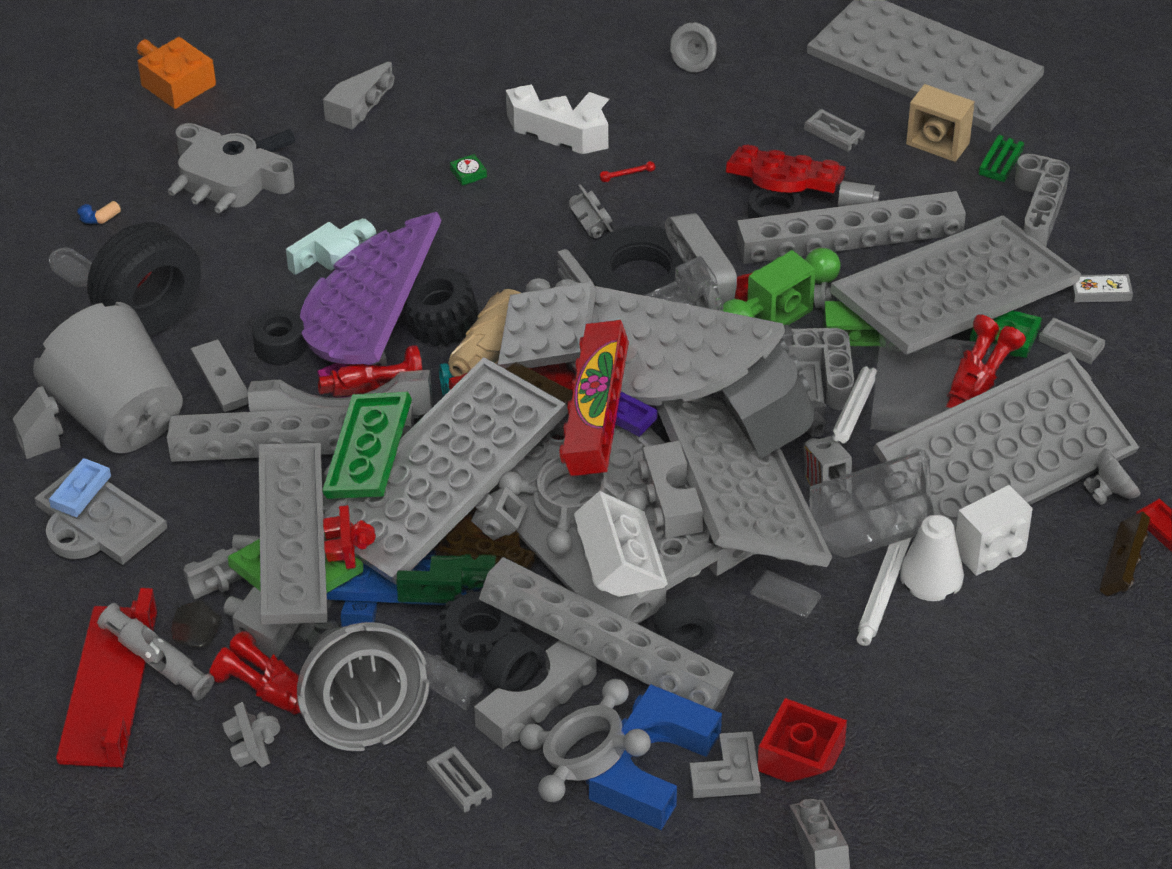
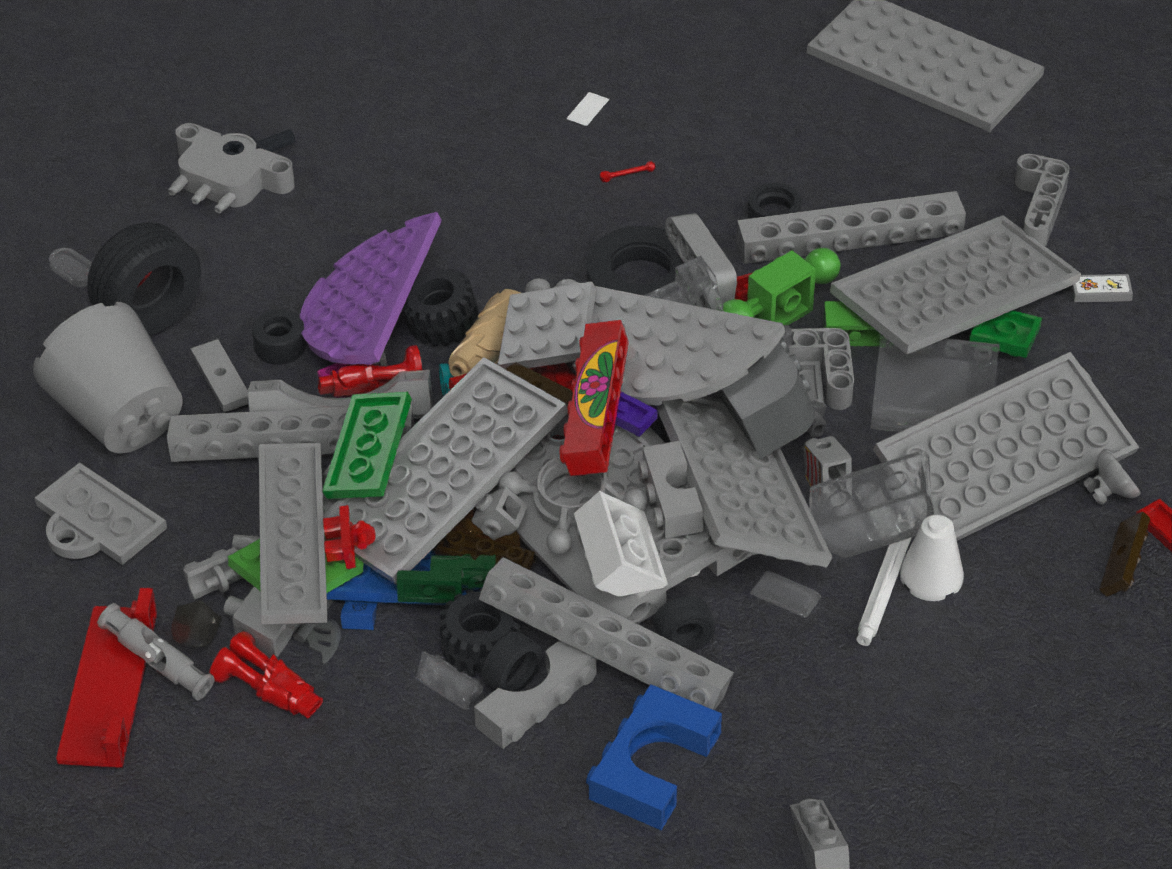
light grey slope [13,386,63,459] -> none
light blue plate [49,458,111,517] -> none
arm [77,201,121,224] -> none
orange brick [137,37,216,109] -> none
light grey hips [222,702,280,768] -> none
light aqua plate [286,218,377,275] -> none
light grey cone [297,622,429,751] -> none
light grey slope [323,61,394,130] -> none
light grey tile [427,746,492,813] -> none
green tile [450,154,487,186] -> none
white brick [506,84,608,154] -> none
light grey piece [519,679,651,802] -> none
light grey tile [558,249,594,284] -> none
light grey hinge [569,184,613,238] -> none
light grey hair [670,22,717,73] -> none
light grey plate [689,731,761,798] -> none
red plate [726,145,846,193] -> none
red slope [758,698,847,782] -> none
light grey tile [804,109,865,152] -> none
light grey plate [814,282,834,311] -> none
white axle [832,366,877,443] -> none
light grey brick [838,181,880,207] -> none
tan brick [906,84,975,162] -> none
red piece [944,314,1026,410] -> none
white brick [955,485,1033,576] -> none
green tile [979,135,1024,182] -> none
light grey tile [1038,317,1106,365] -> none

